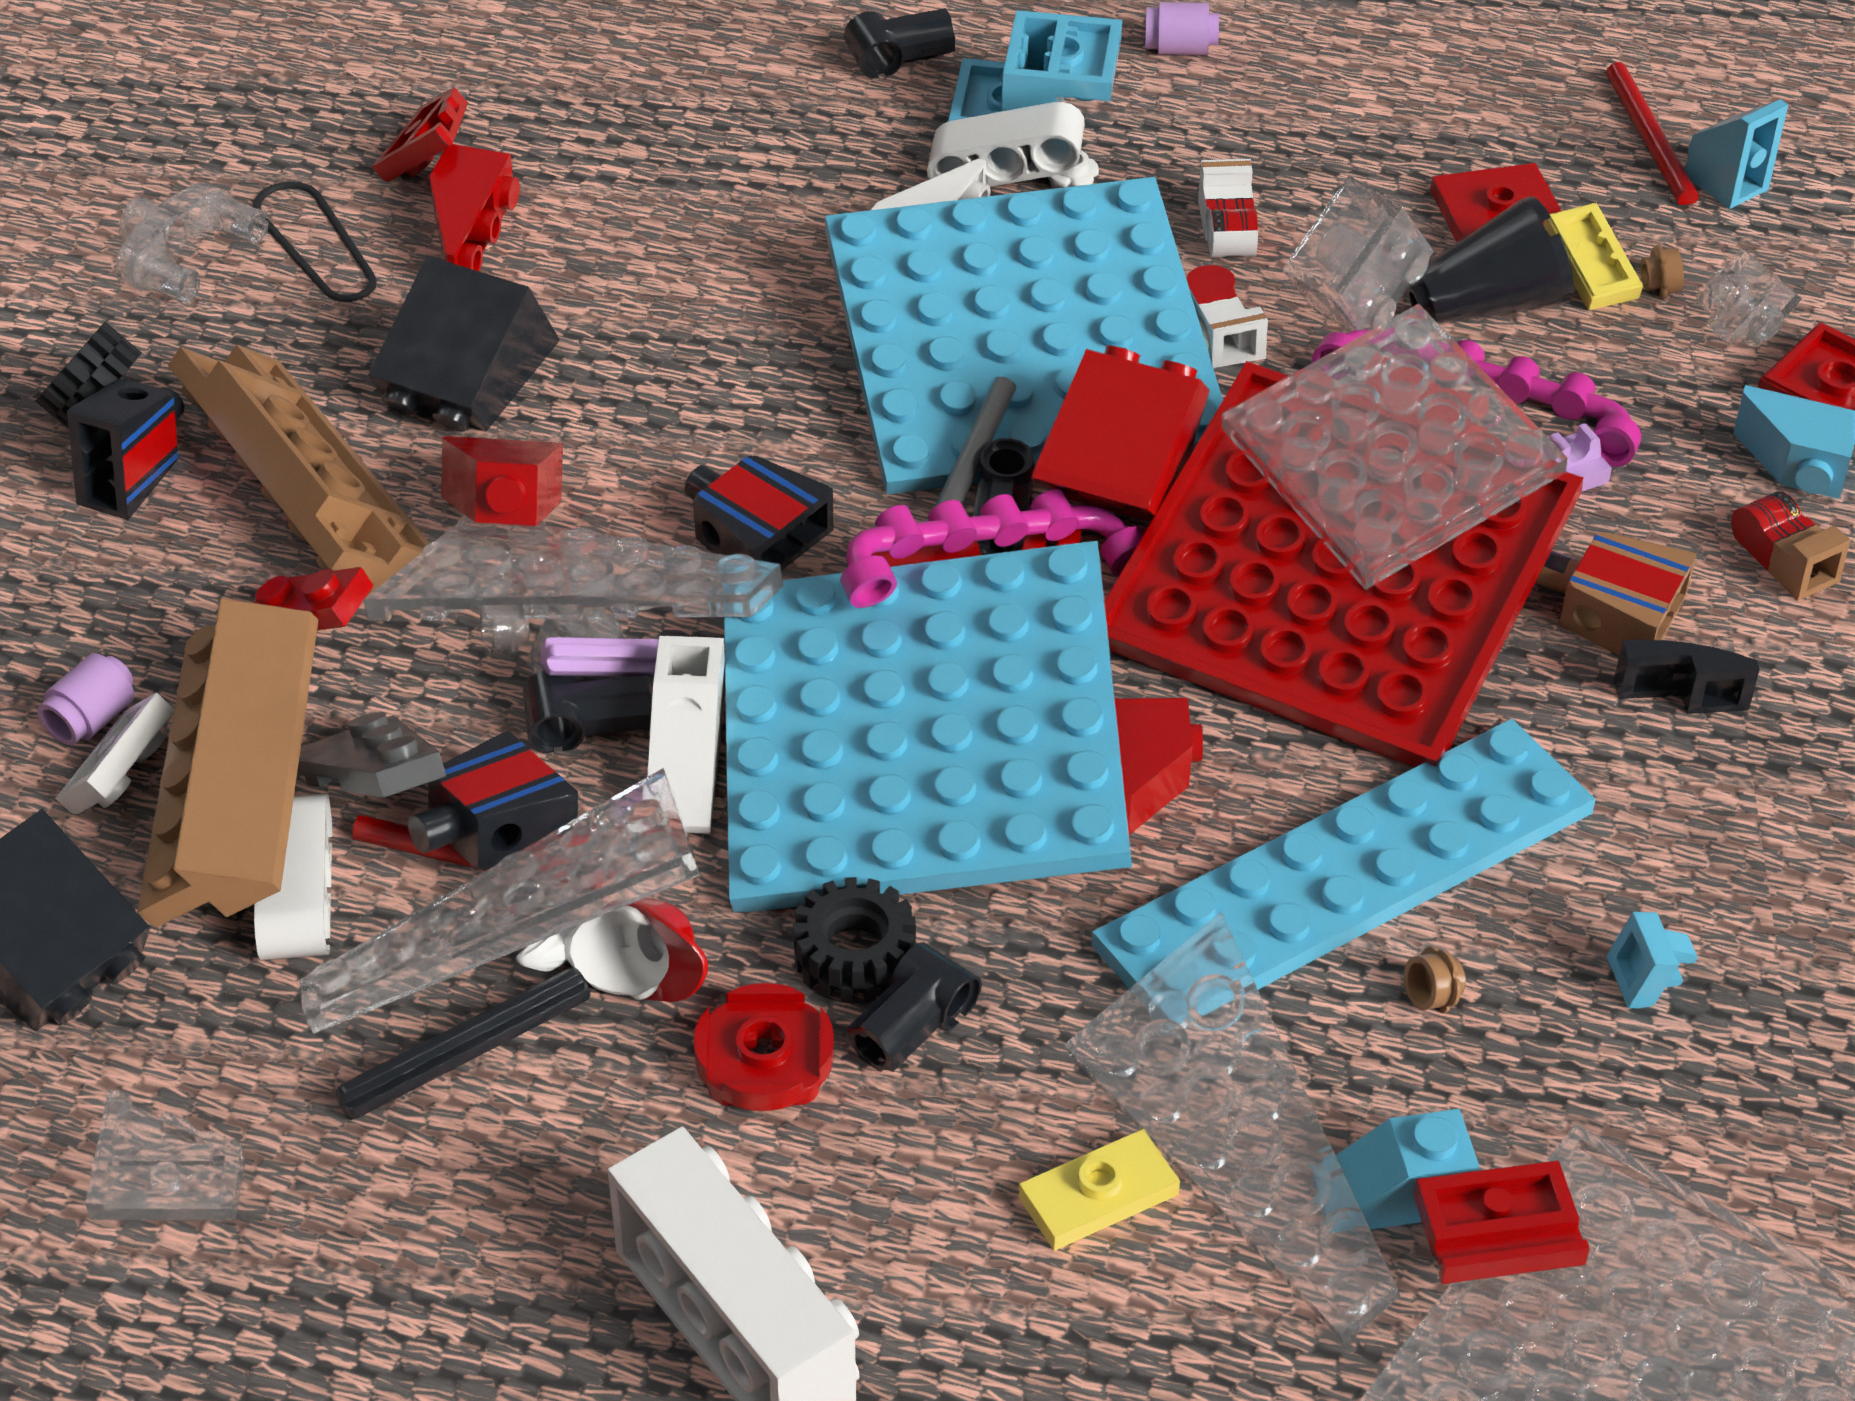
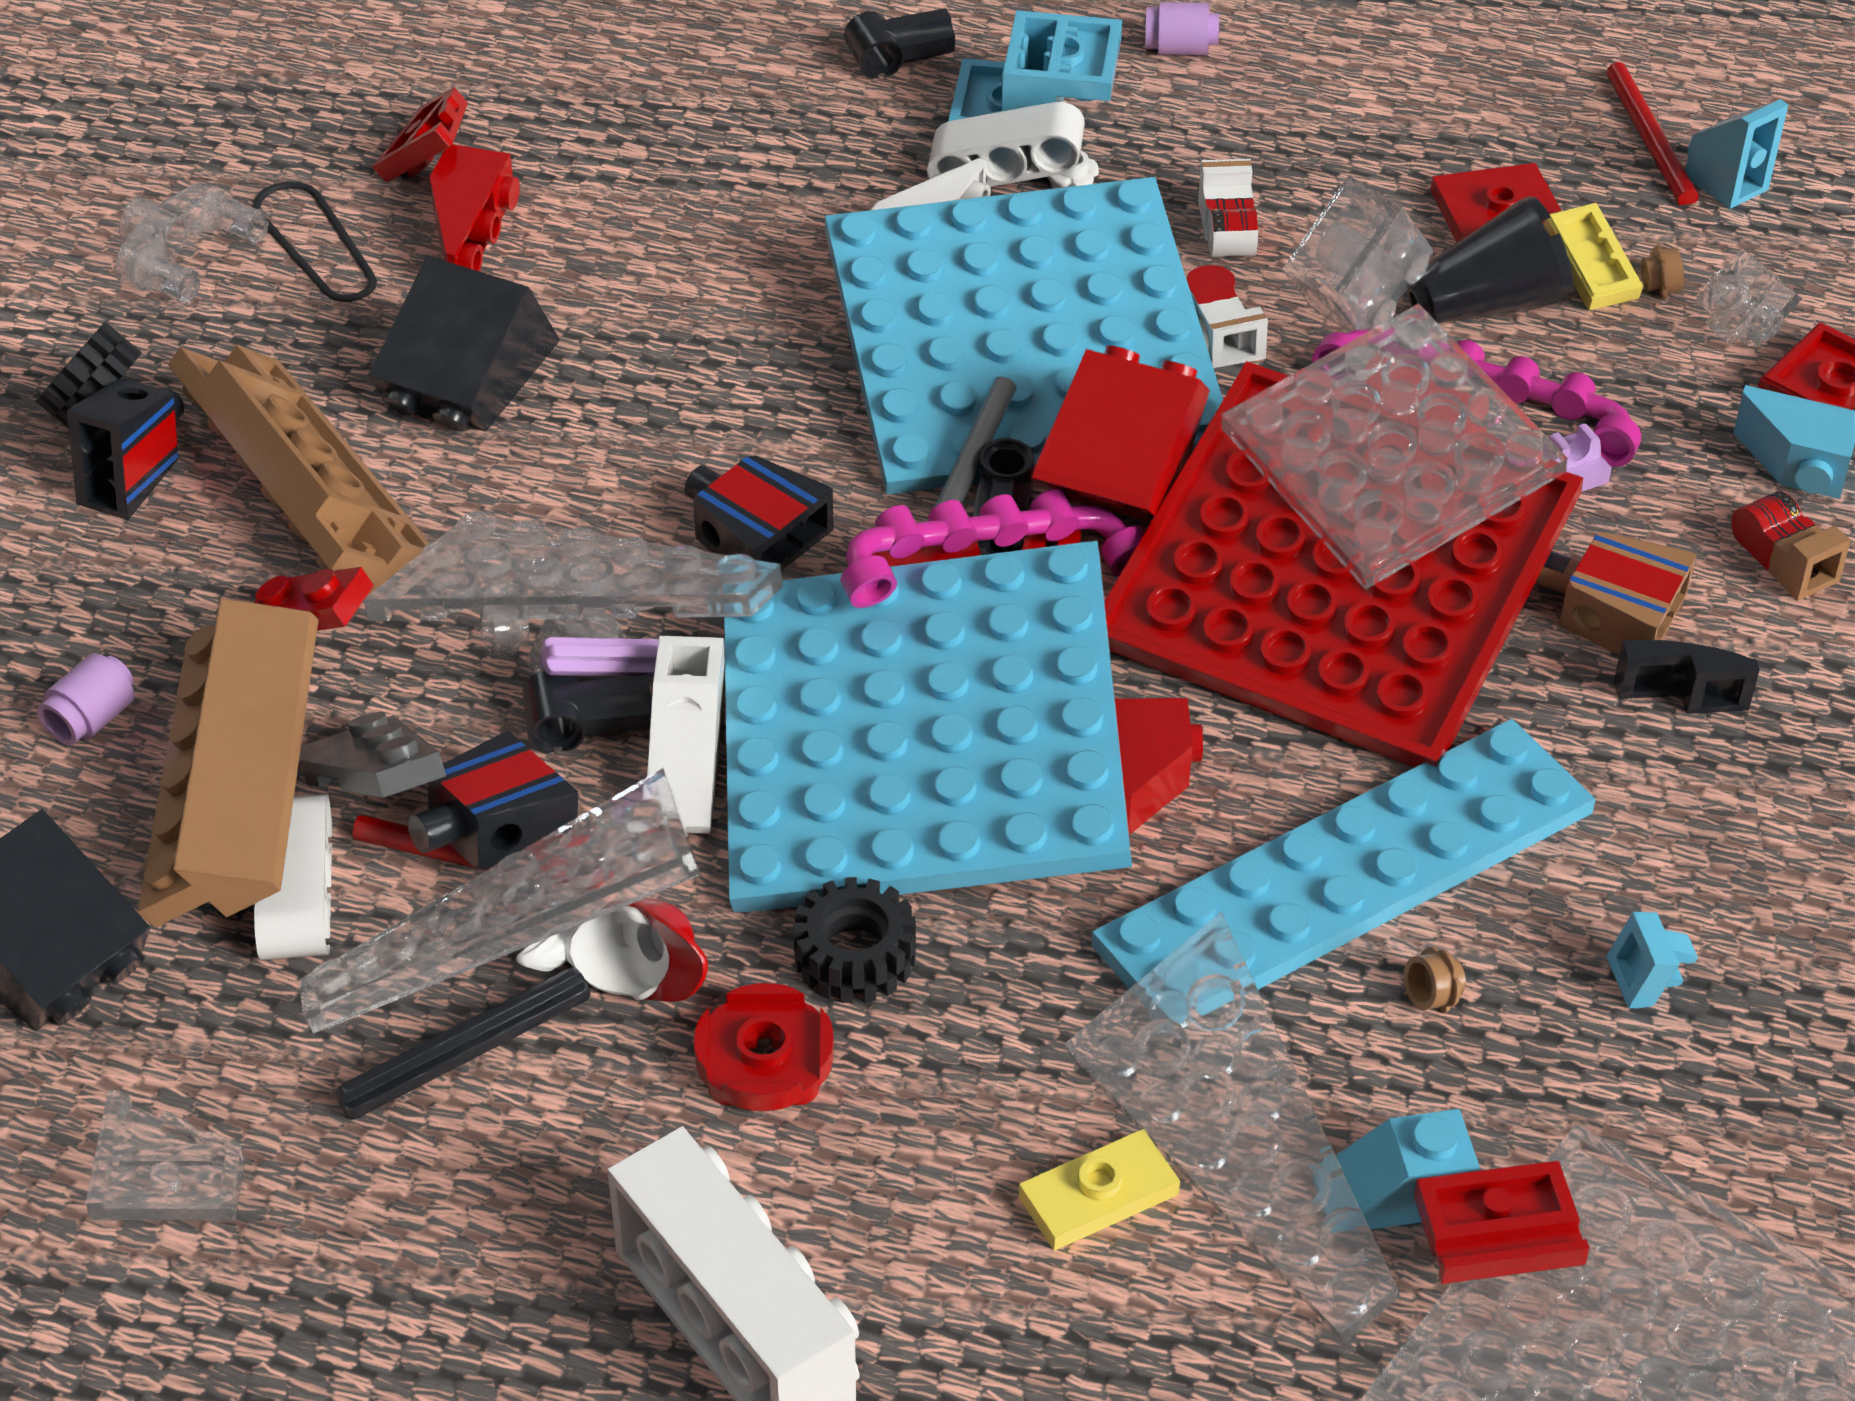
white plate [55,692,174,814] -> none
red slope [441,436,563,526] -> none
black piece [847,942,982,1072] -> none

